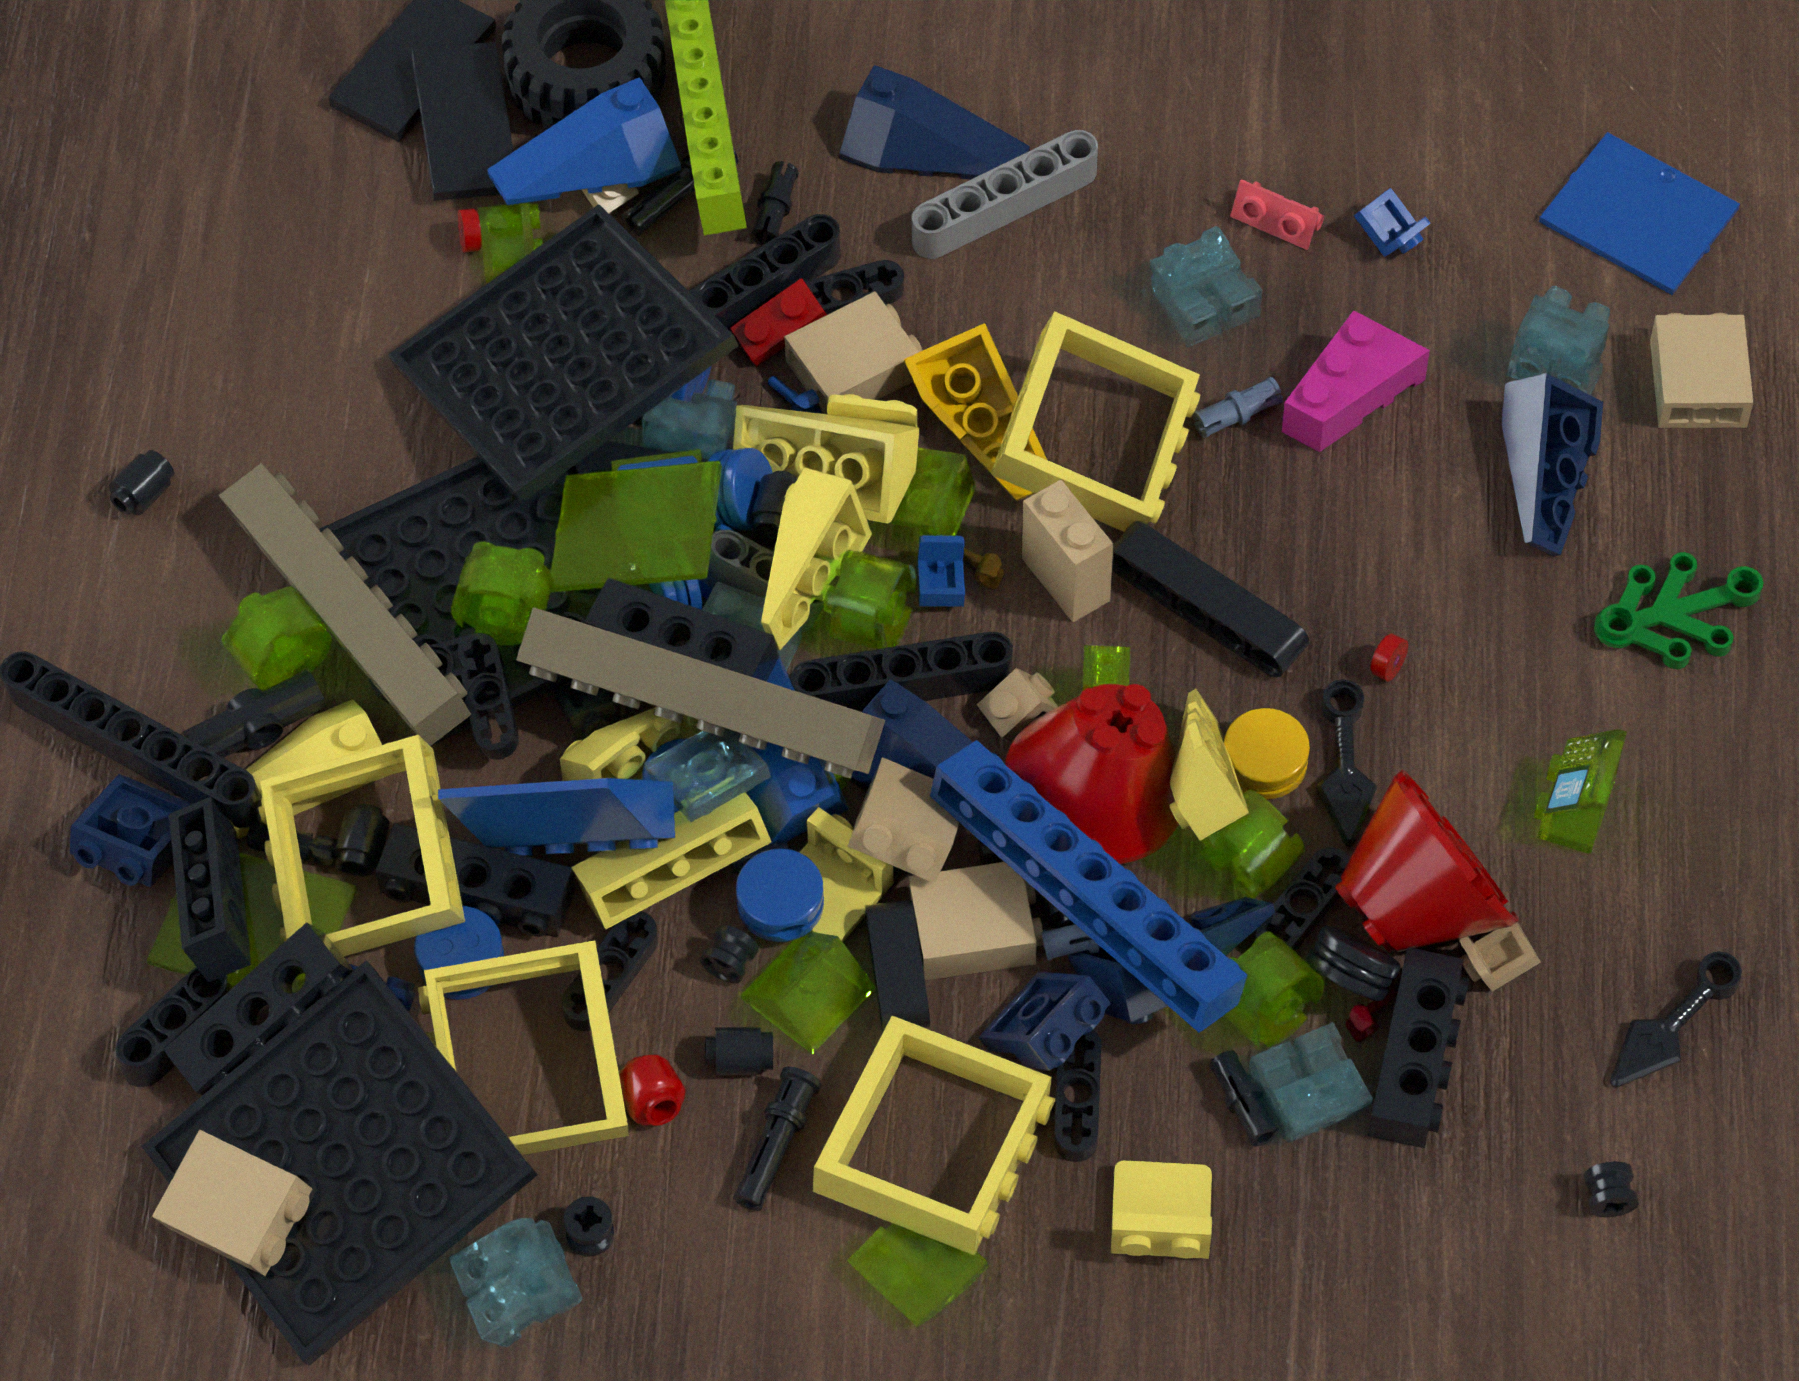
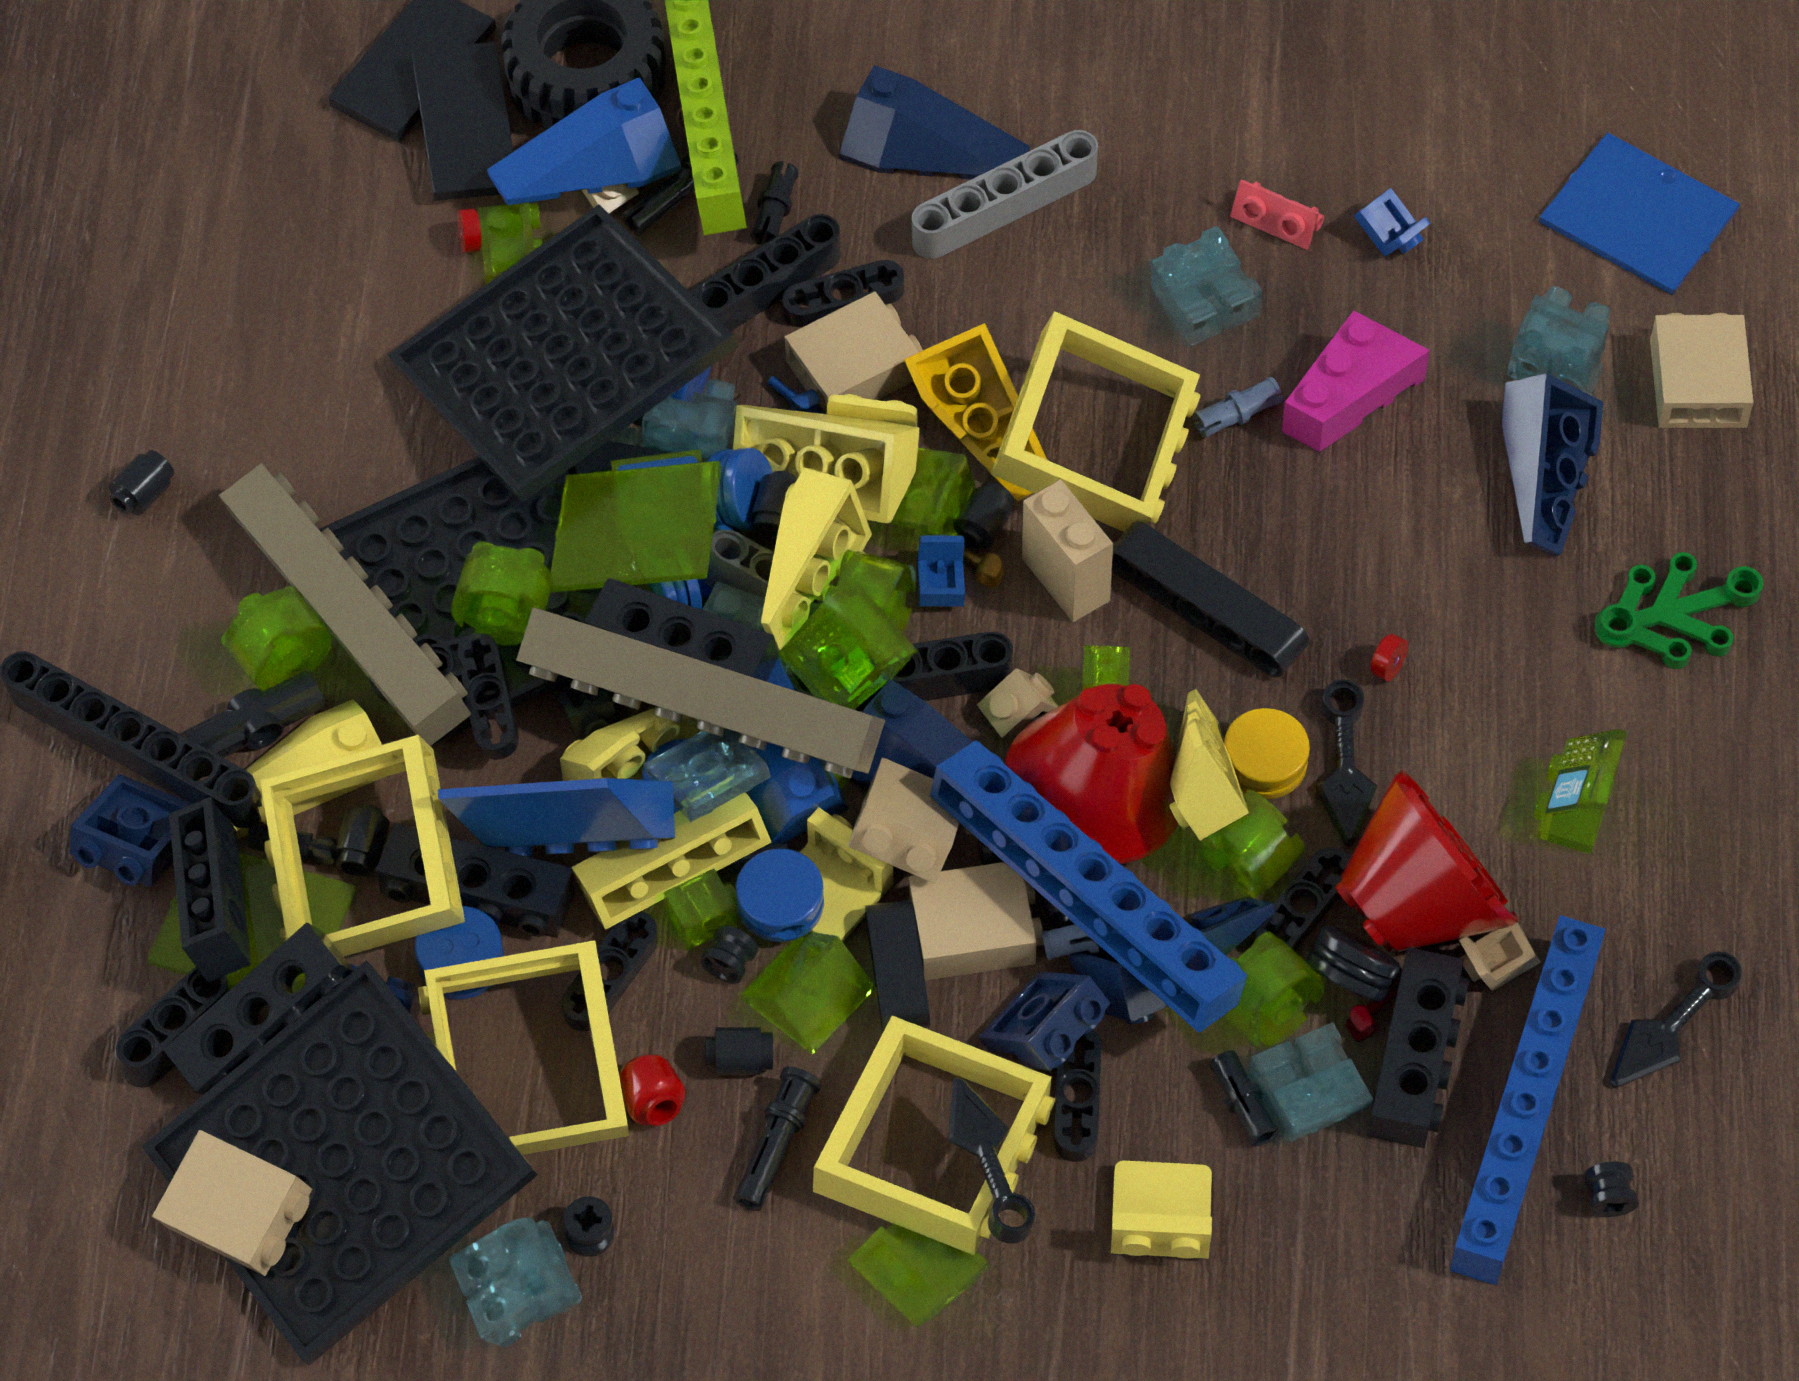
red plate [730,278,827,367] -> none
none -> clear neon green brick [663,869,737,951]
none -> clear neon green slope [778,582,917,710]
none -> black piece [948,1077,1036,1244]
none -> black brick [953,481,1014,549]
none -> blue brick [1450,915,1606,1286]

